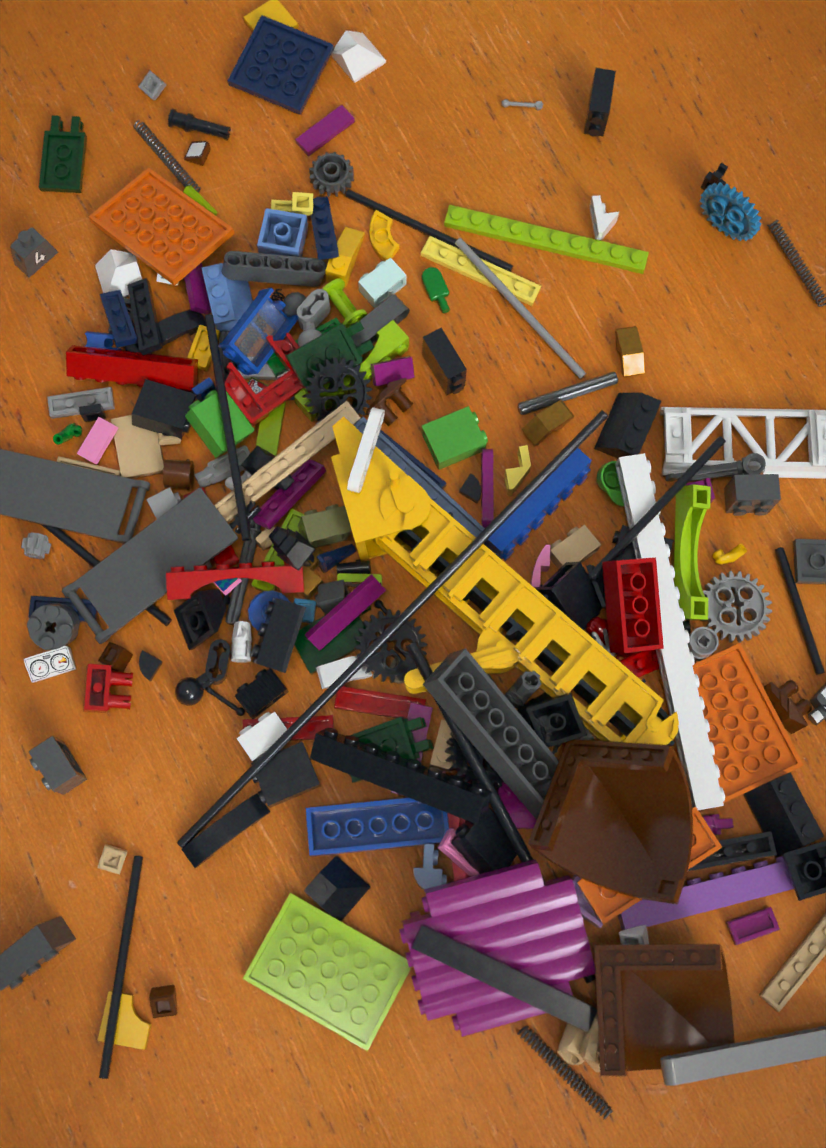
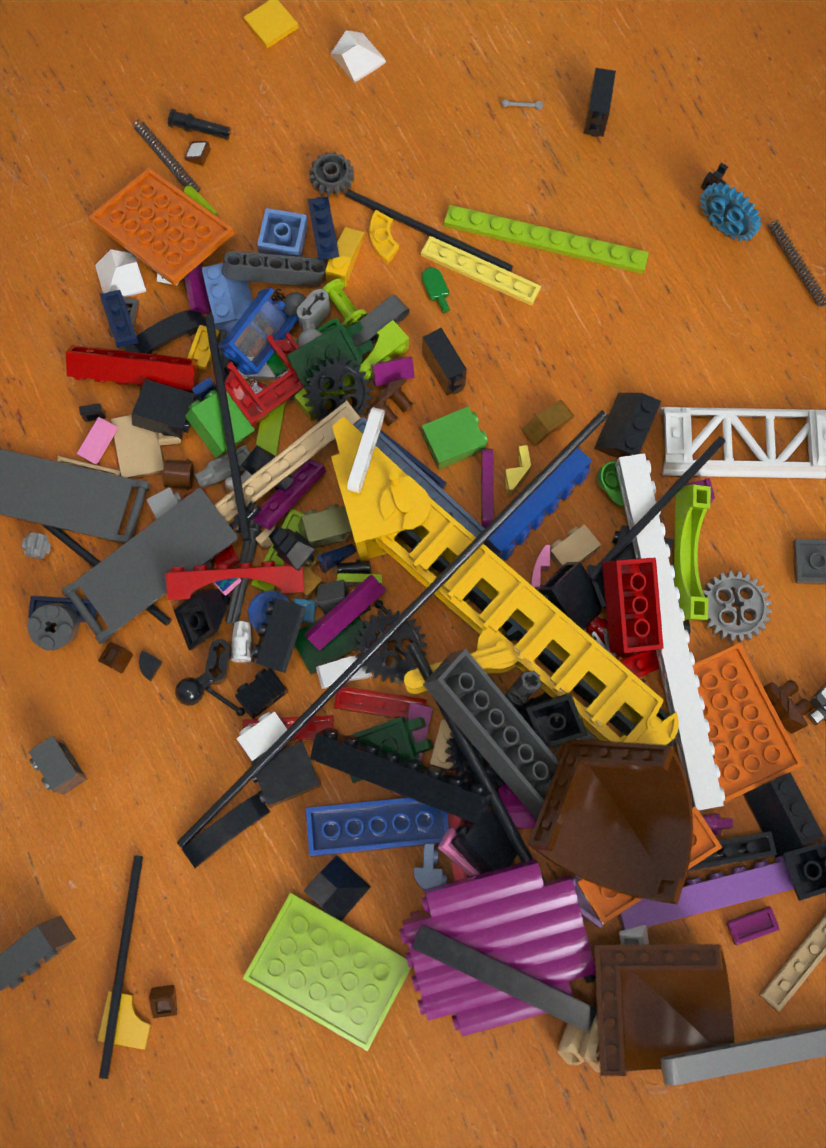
dark grey torso [10,227,58,278] -> none
slope [24,646,76,683] -> none
dark green tile [39,115,87,193] -> none
light grey tile [48,387,115,419] -> none
green arm [53,423,82,445] -> none
red brick [83,664,133,713] -> none
blue piece [85,331,122,351] -> none
tan tile [97,844,128,875] -> none
black plate [127,278,163,355] -> none
light grey tile [138,70,167,101] -> none
dark blue plate [227,15,334,115] -> none
light yellow slope [271,192,313,216] -> none
magenta tile [295,105,355,156] -> none
light aqua brick [358,257,407,309] -> none
light grey piece [455,238,586,379] -> none
black tile [459,473,481,504] -> none
dark grey piece [517,1026,613,1120] -> none
dark grey axle [518,372,618,415] -> none
white slope [589,195,620,241] -> none
pearl gold slope [615,326,645,376] -> none
dark grey piece [665,453,766,481] -> none
light grey wheel [688,627,719,661] -> none
yellow arm [712,544,747,565] -> none
dark grey brick [724,474,781,516] -> none
black piece [775,547,825,675] -> none

